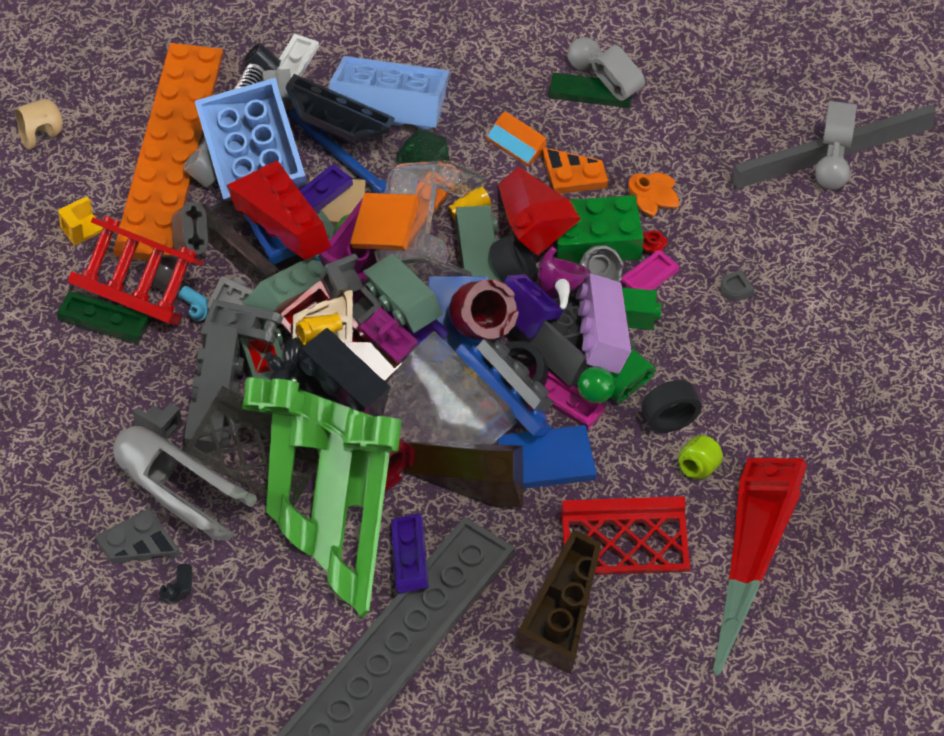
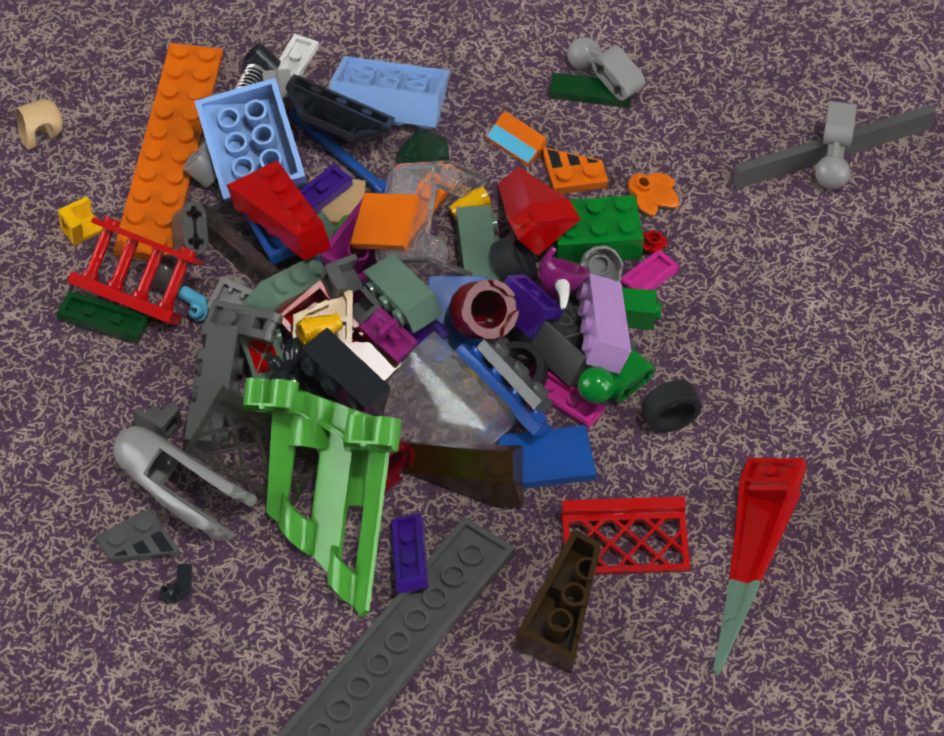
lime head [678,435,723,480] -> none
dark grey tile [720,270,755,301] -> none

